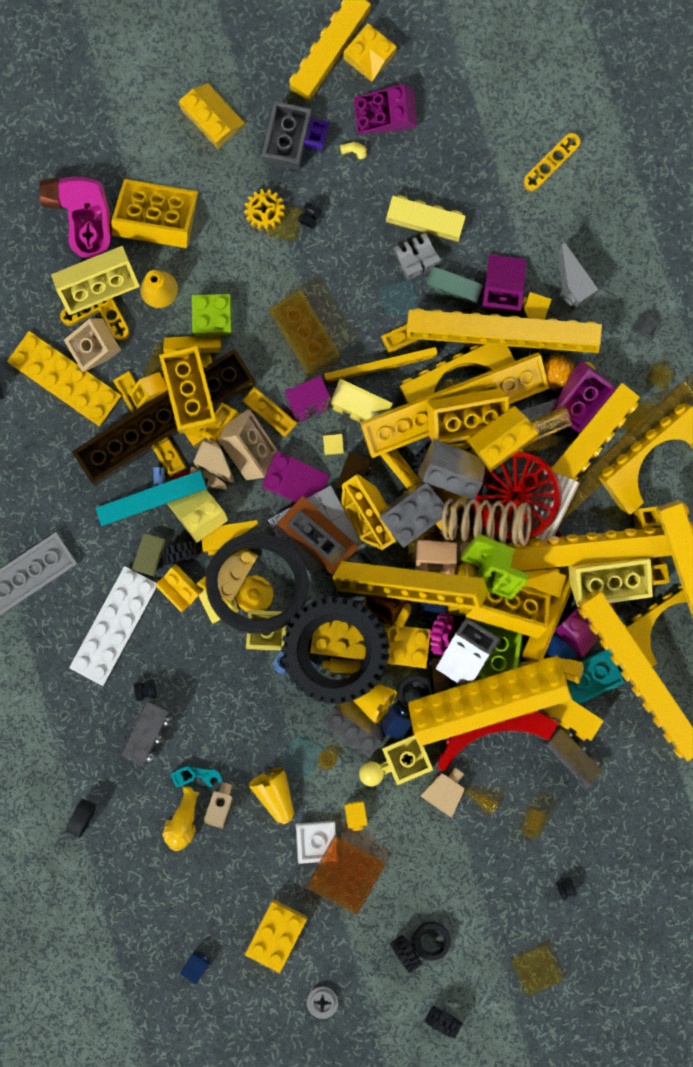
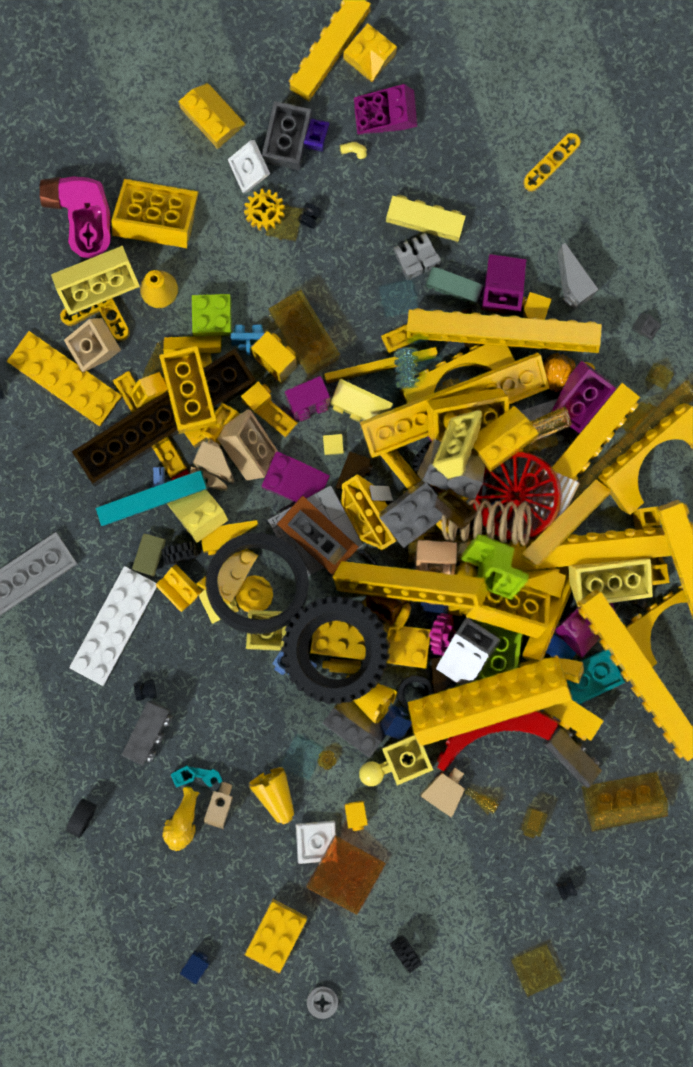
black tyre [414,921,451,961] -> none
black tyre [424,1006,463,1039] -> none
none -> white plate [228,140,270,193]
none -> dark azure hips [231,325,265,356]
none -> yellow brick [241,382,272,414]
none -> yellow brick [251,331,297,384]
none -> white sticker [369,485,393,501]
none -> clear light blue piece [394,347,420,389]
none -> light yellow slope [433,410,482,479]
none -> dark brown slope [435,488,478,530]
none -> yellow tile [521,480,611,569]
none -> clear yellow slope [581,772,668,831]

